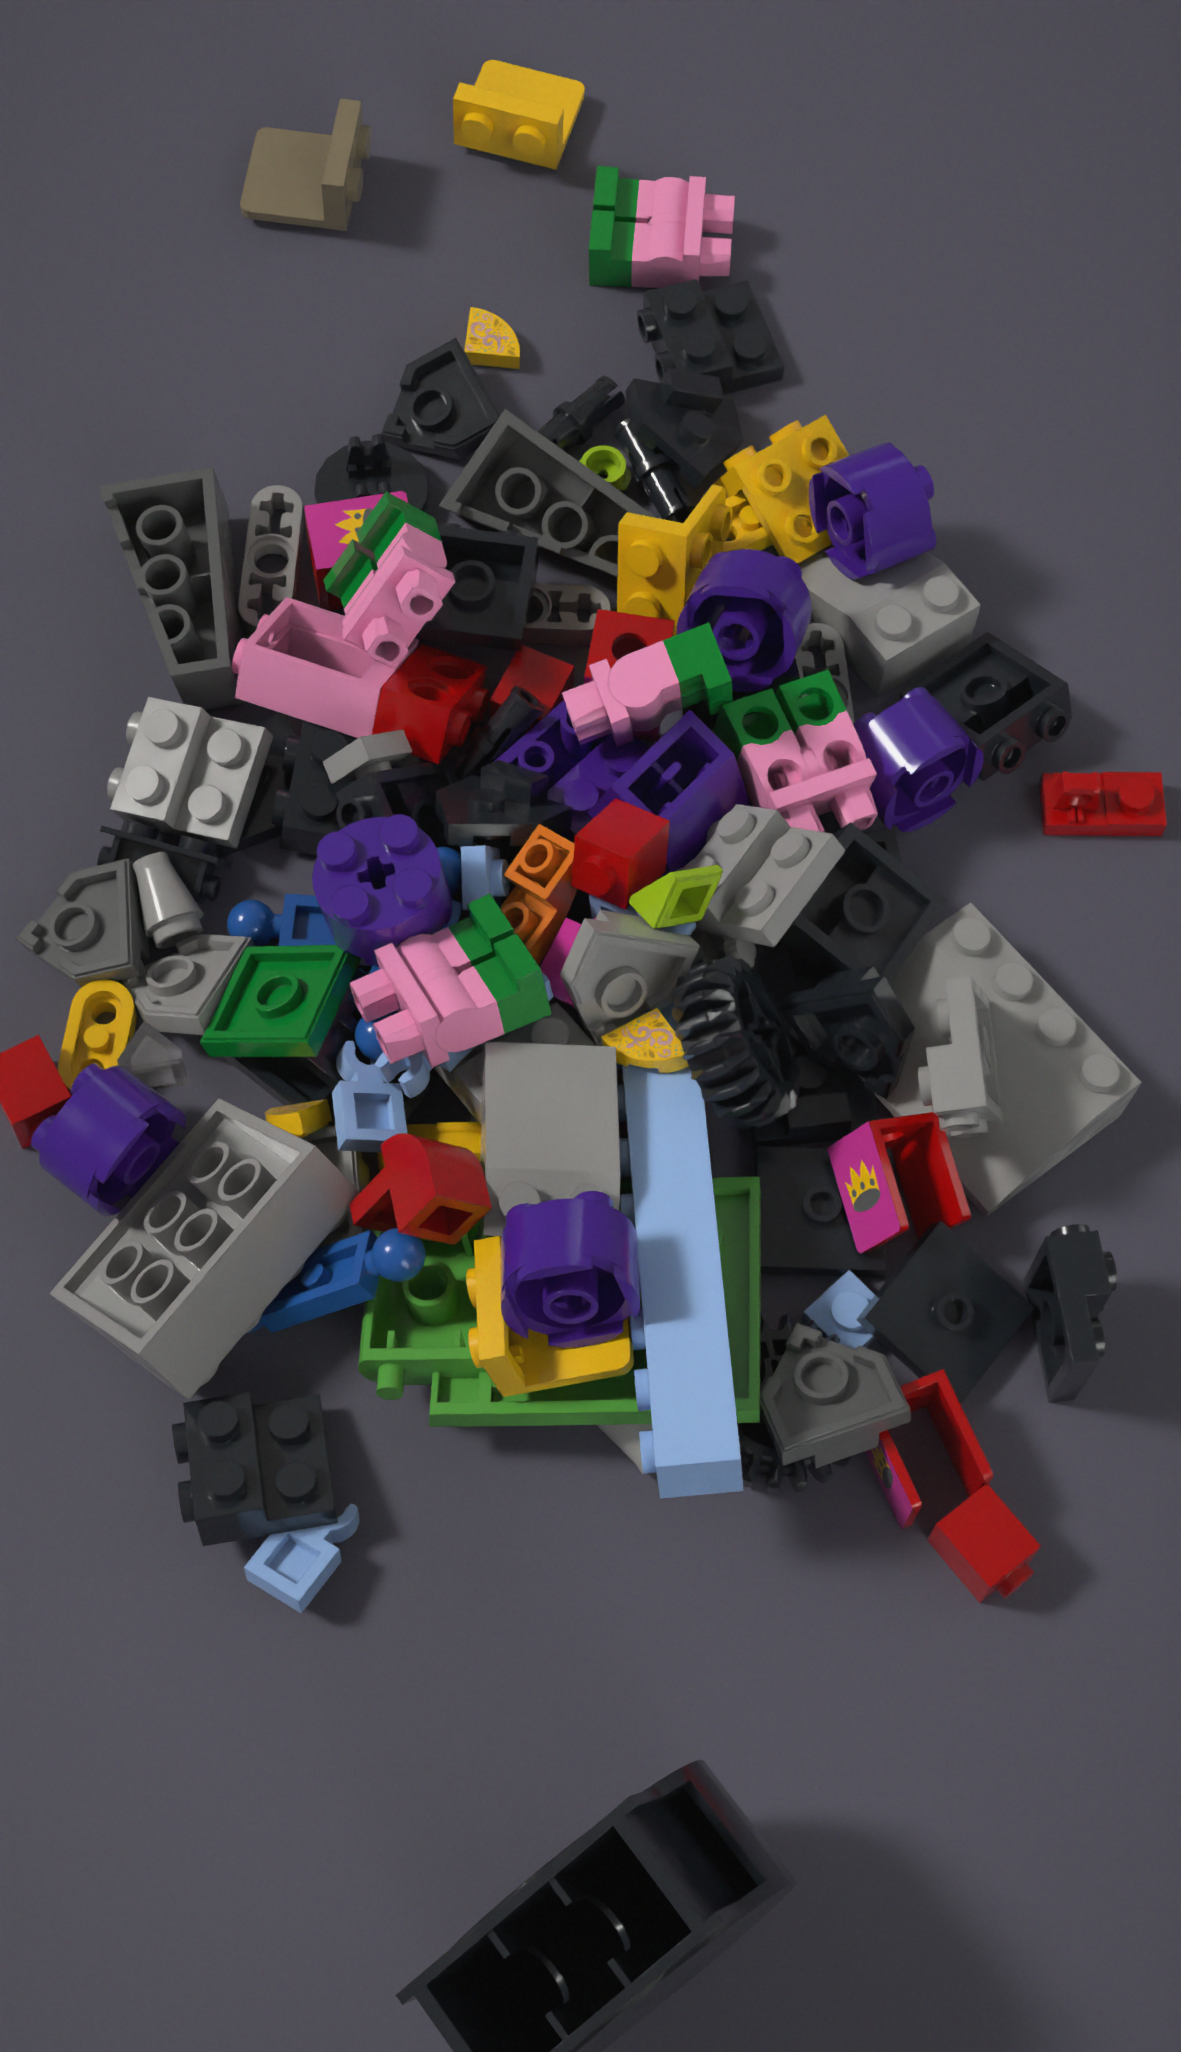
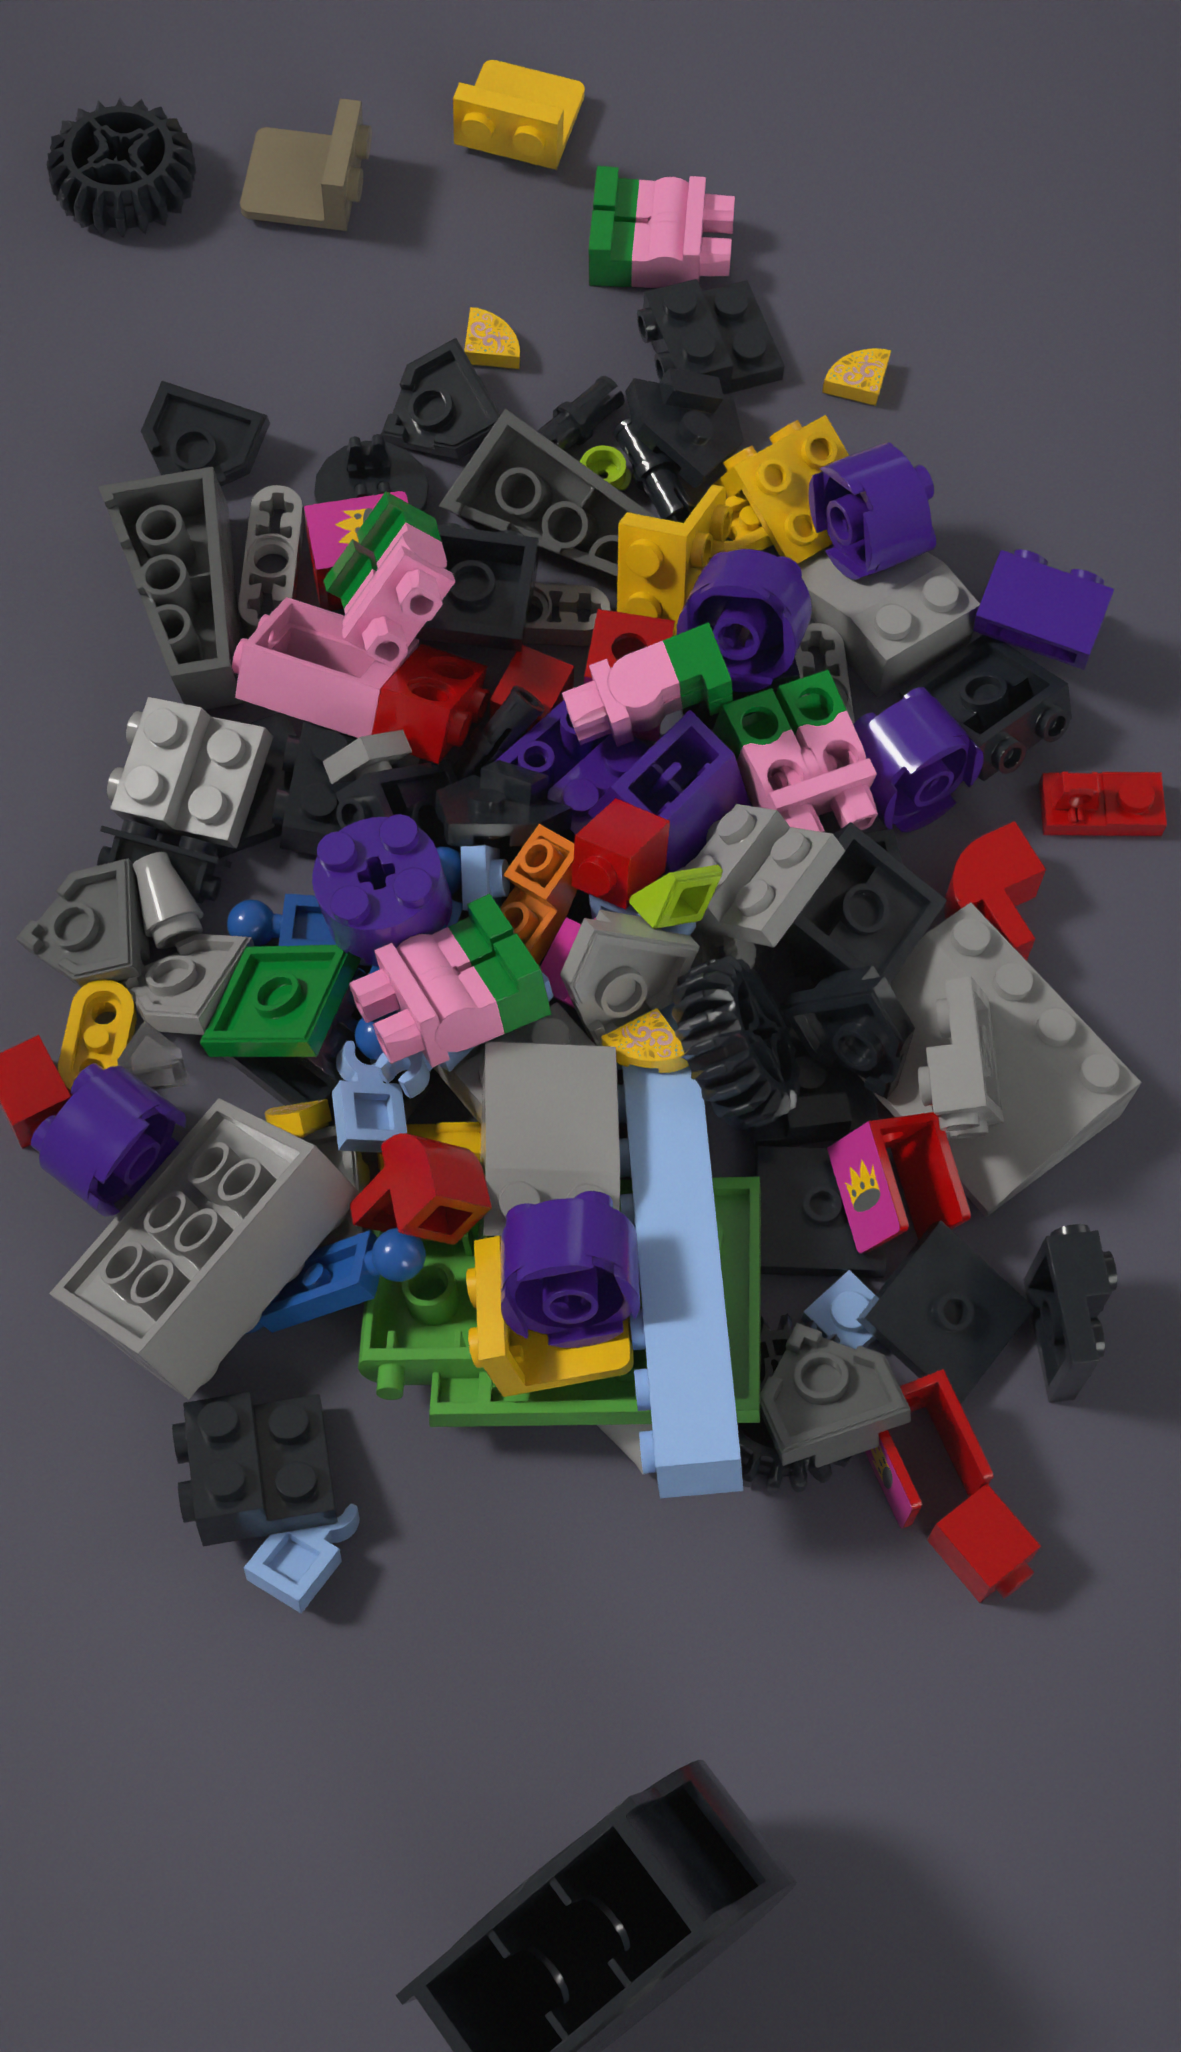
none -> black gear [46,98,196,238]
none -> black plate [141,381,270,487]
none -> yellow tile [822,348,891,406]
none -> red brick [944,821,1046,961]
none -> dark purple slope [973,549,1114,670]

